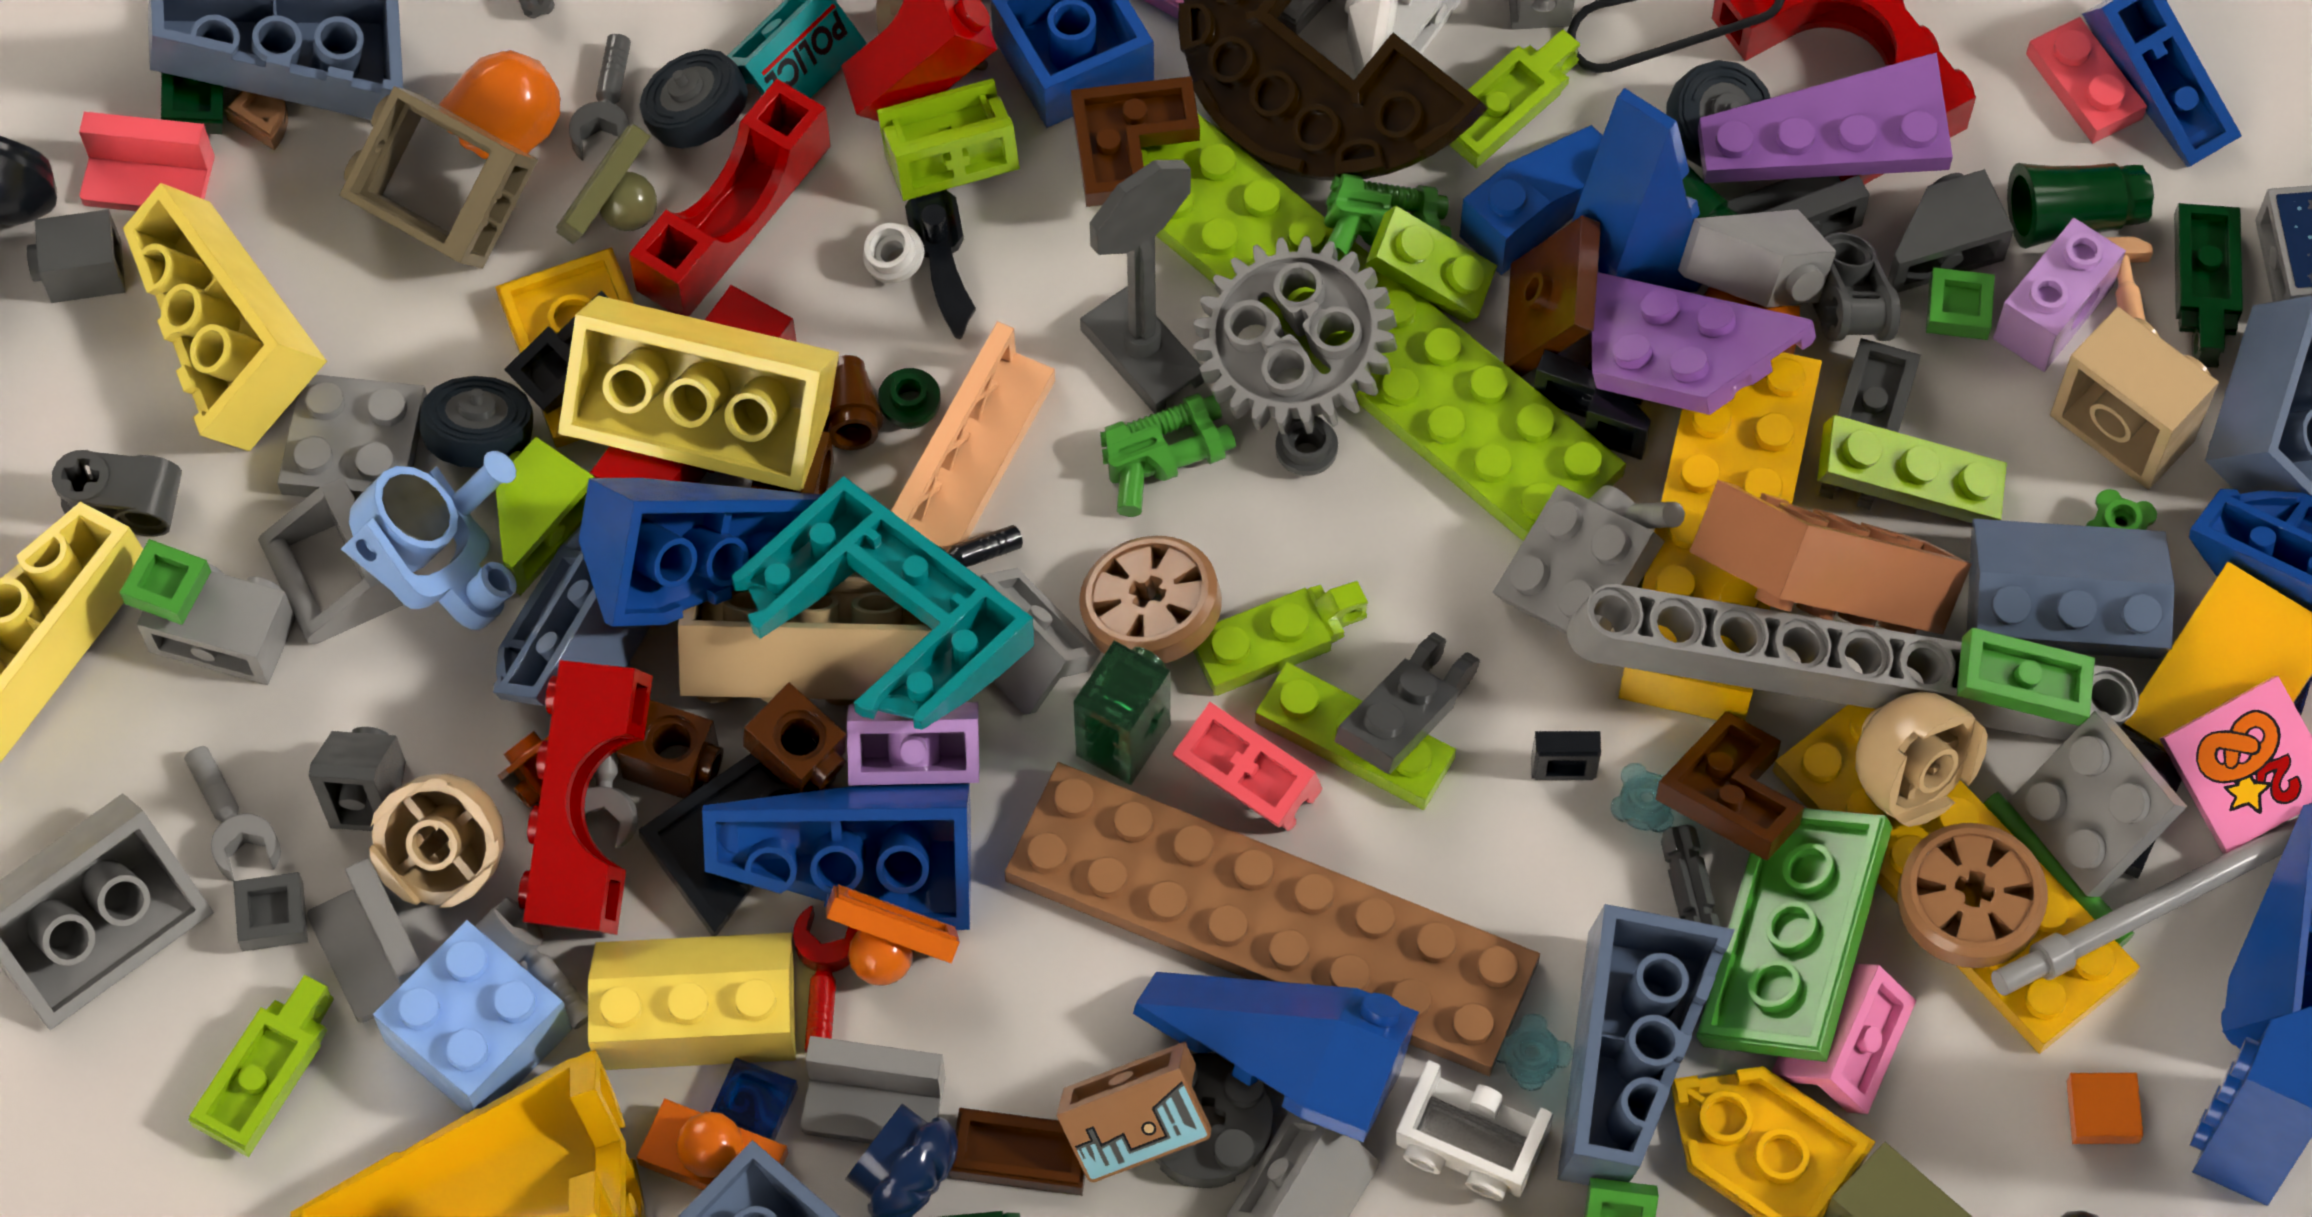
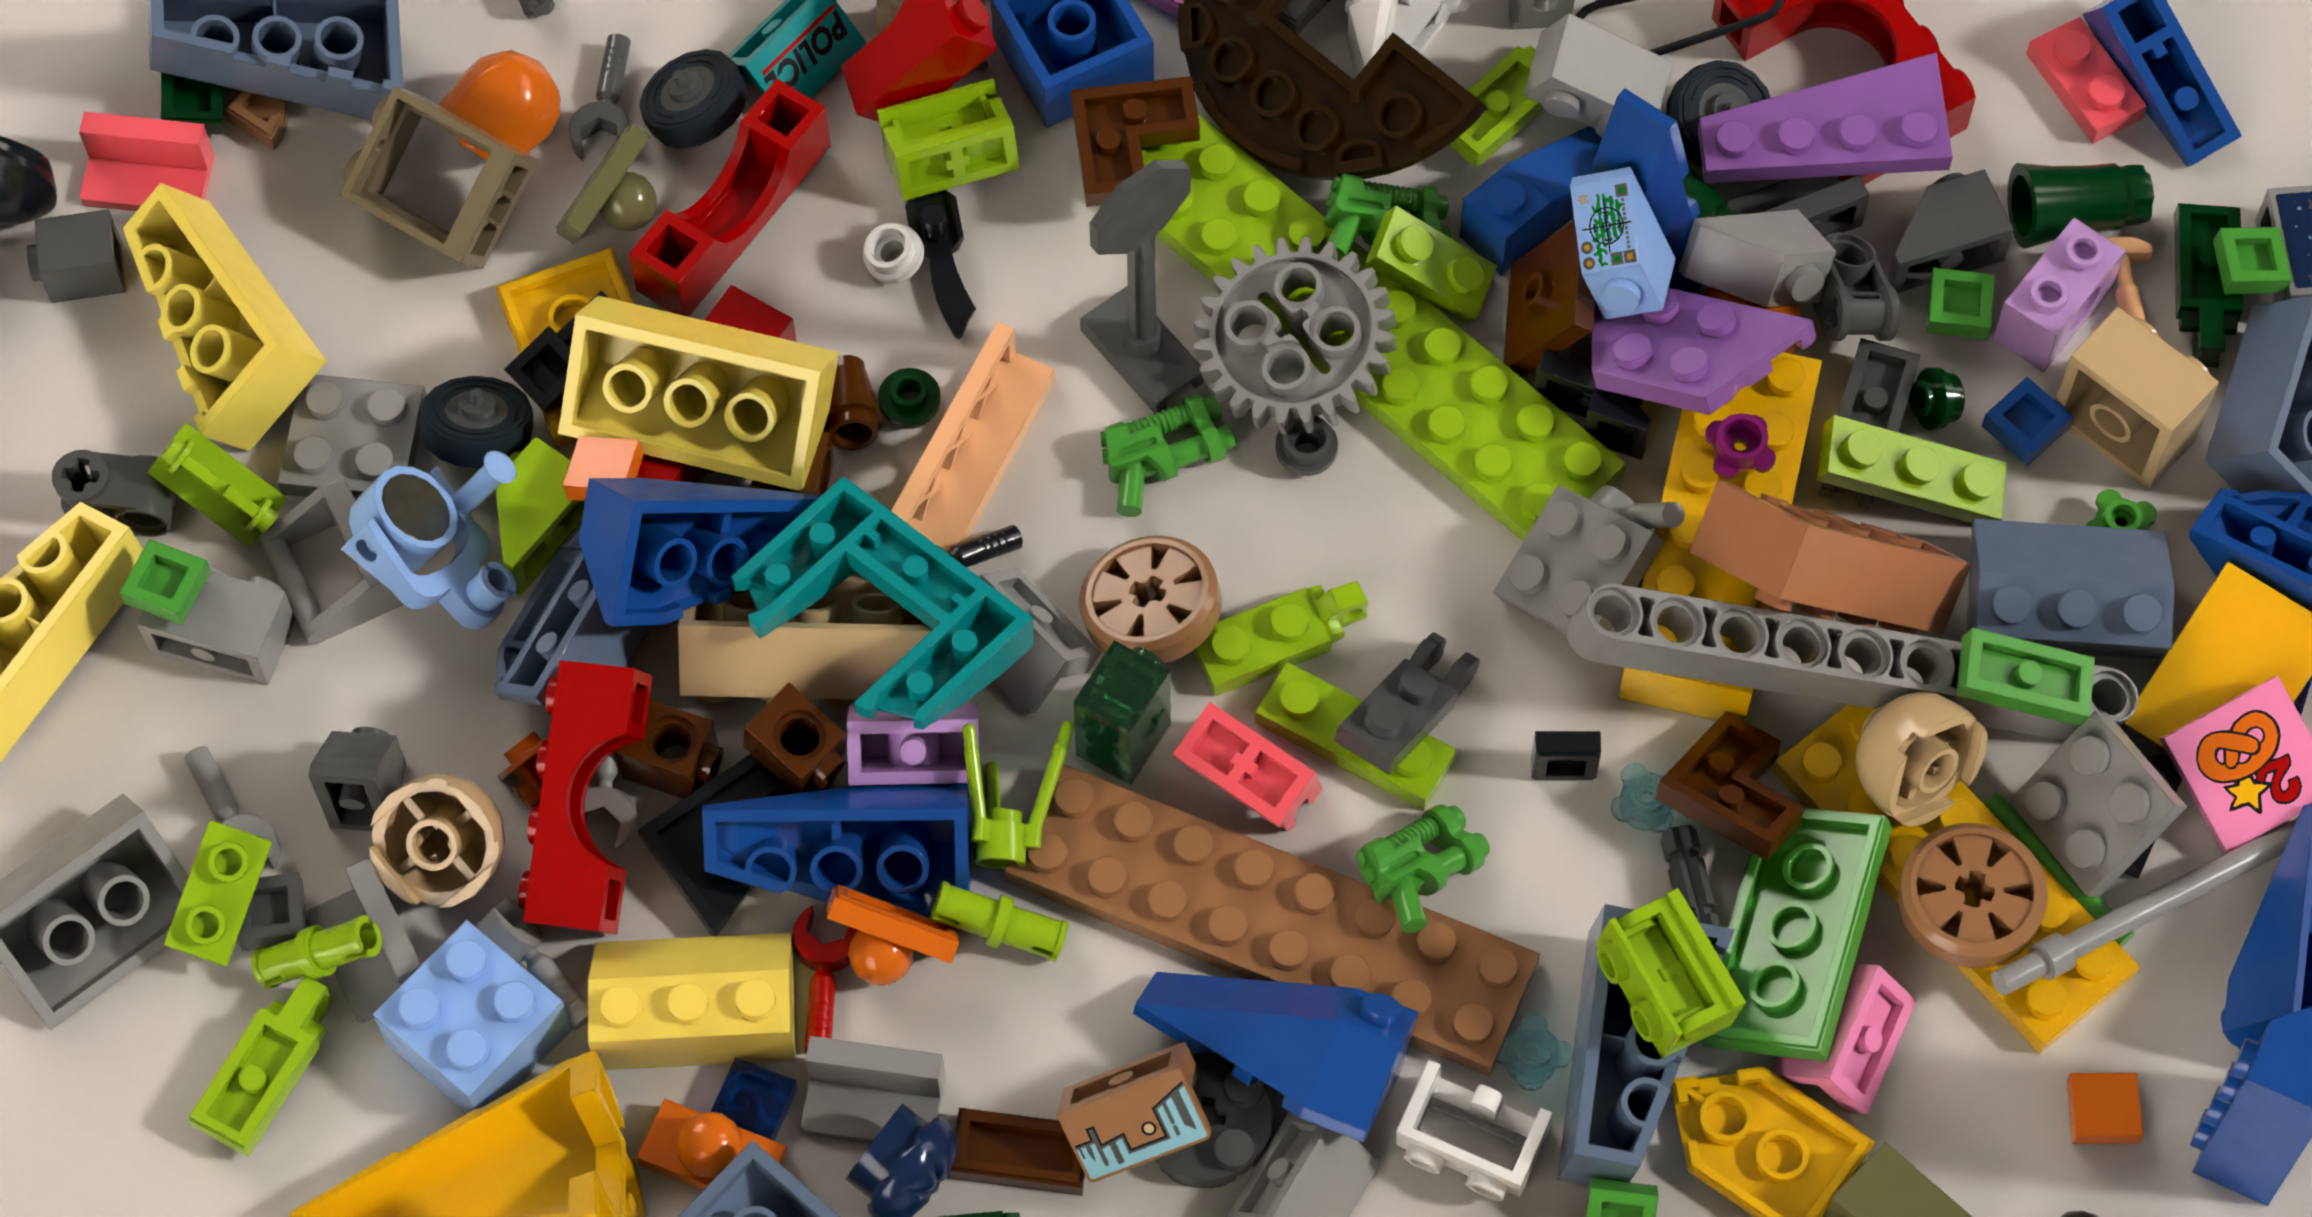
none -> lime hinge [146,422,288,548]
none -> lime hinge [164,820,273,967]
none -> lime pin [251,915,382,989]
none -> tile [563,437,644,501]
none -> lime pin [930,881,1068,962]
none -> lime plant [962,720,1074,869]
none -> bright green piece [1356,804,1490,934]
none -> light grey brick [1523,13,1673,137]
none -> light blue slope [1570,167,1676,320]
none -> lime hinge [1595,888,1746,1059]
none -> magenta plate [1705,413,1776,479]
none -> dark green plate [1909,367,1965,430]
none -> blue plate [1981,377,2074,466]
none -> bright green plate [2213,227,2292,294]

